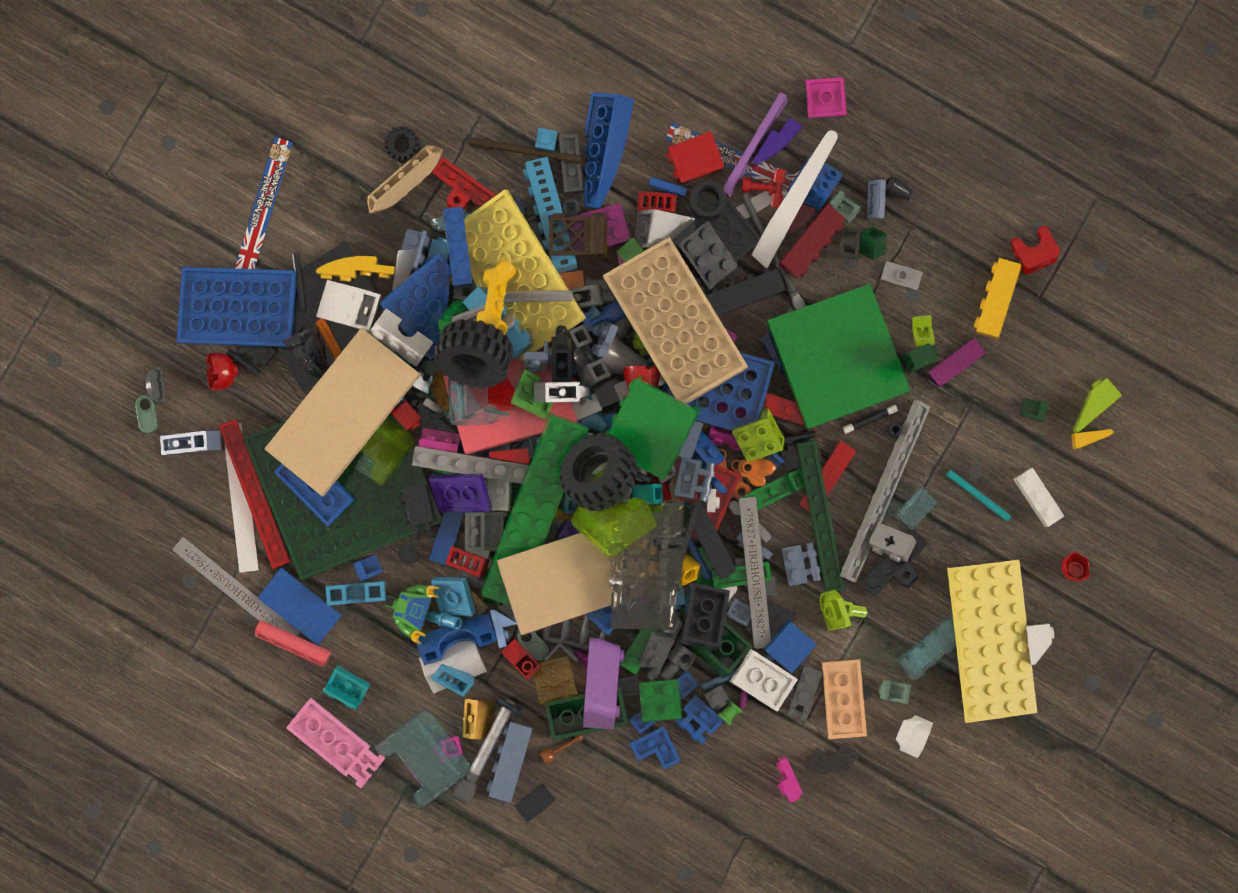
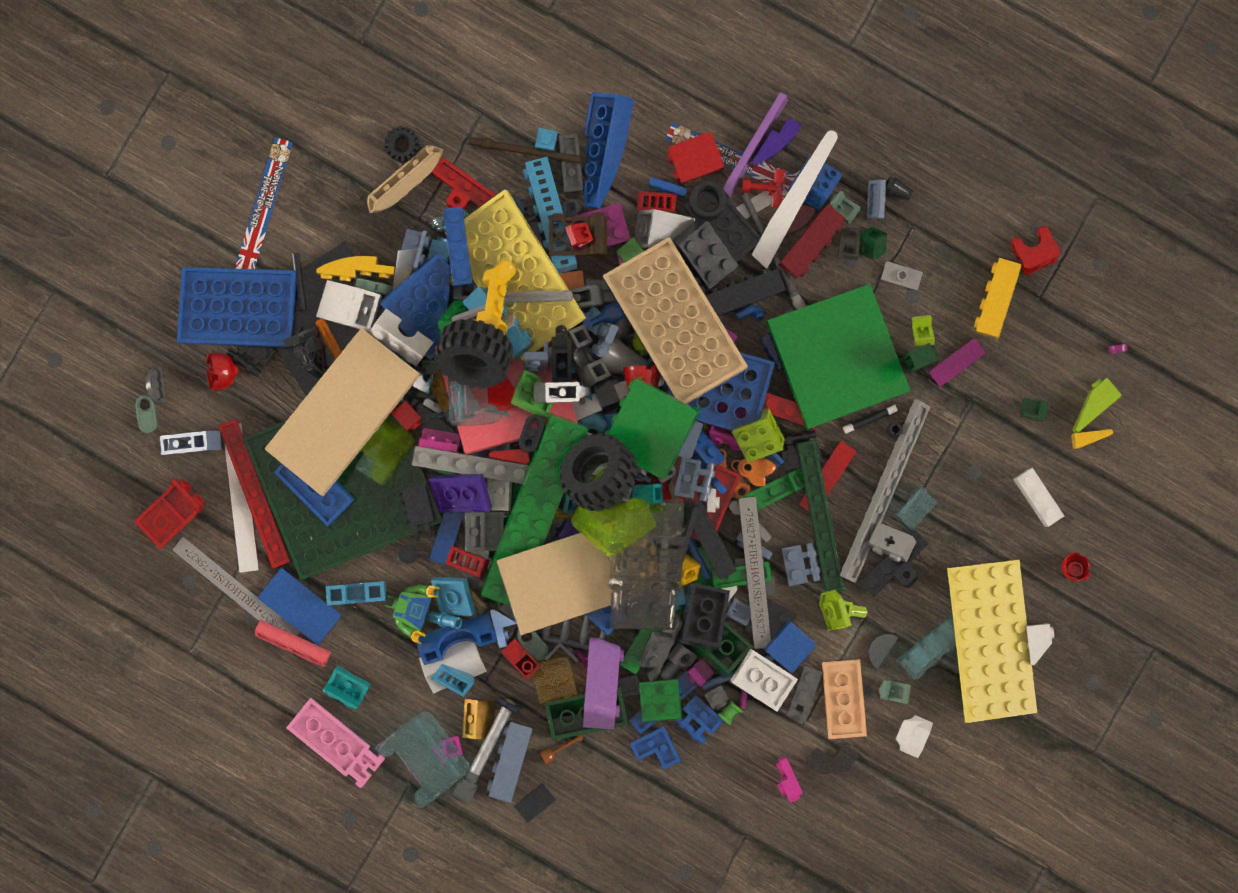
blue panel [353,555,384,581] -> none
dark pink plate [805,77,847,119] -> none
teal bar [946,469,1011,521] -> none
none -> red bracket [134,478,206,549]
none -> sand green piece [355,278,393,296]
none -> black plate [519,414,544,453]
none -> red bracket [565,222,593,247]
none -> magenta bracket [687,659,714,687]
none -> blue arm [736,304,765,321]
none -> dark grey tile [869,634,898,669]
none -> magenta tile [1108,343,1128,354]

